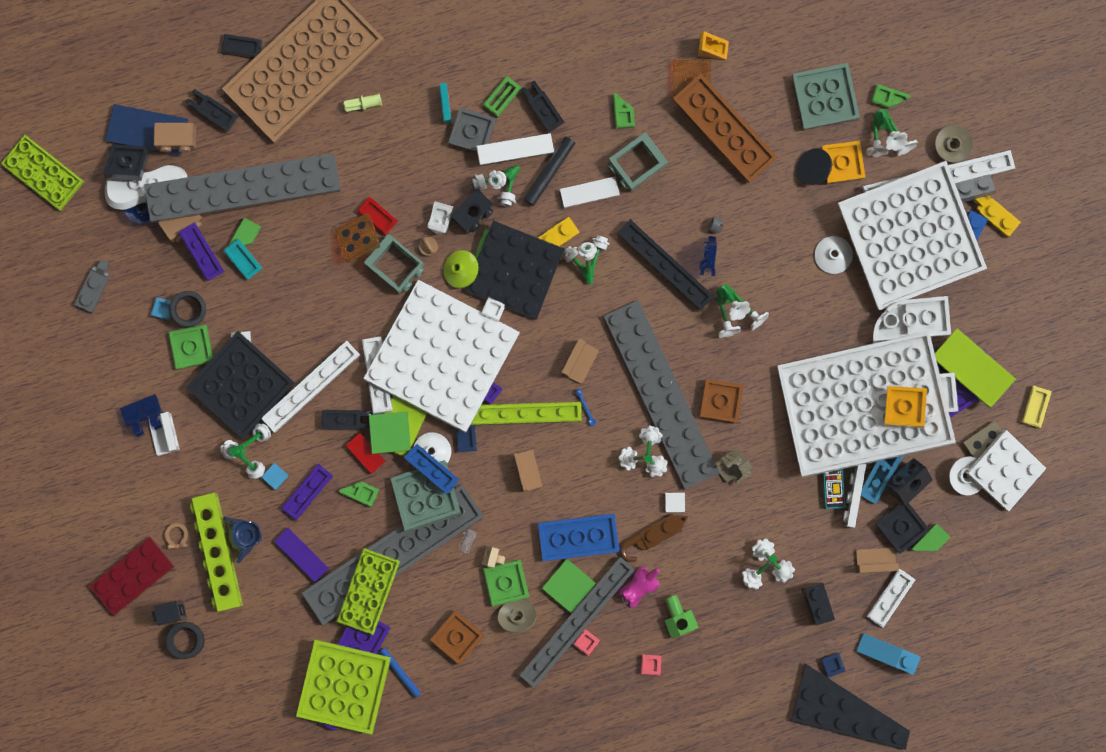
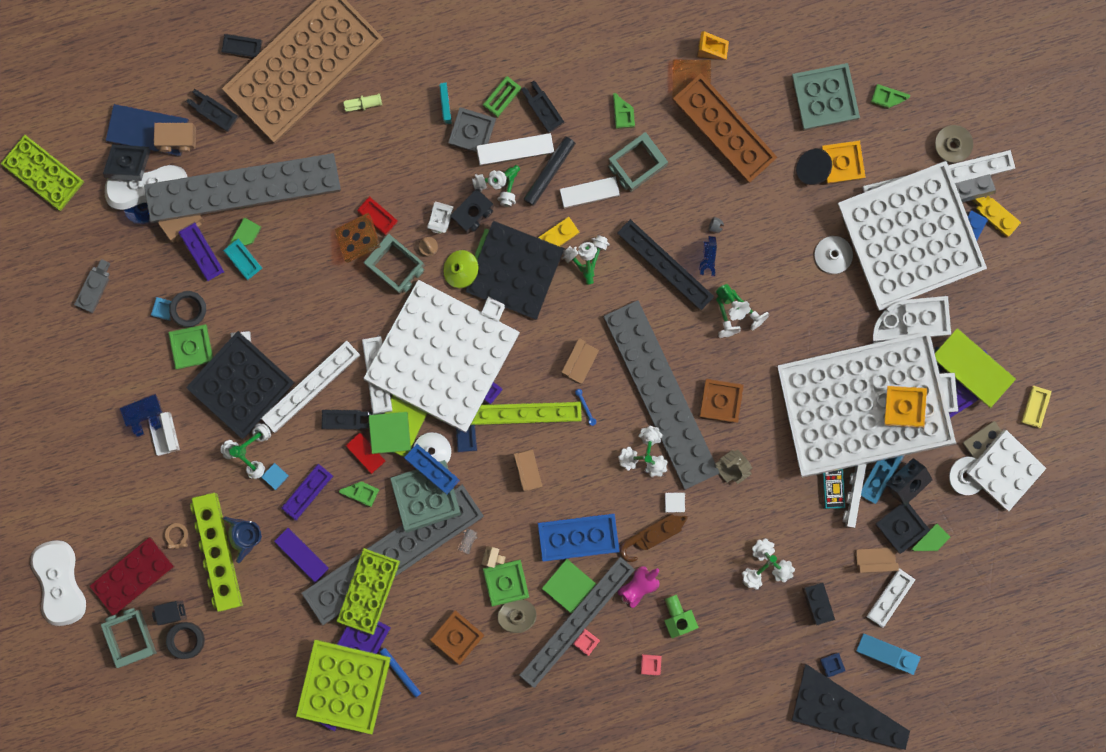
white plant [866,109,918,157] -> none
none -> white plate [30,541,86,626]
none -> sand green window [101,608,157,668]

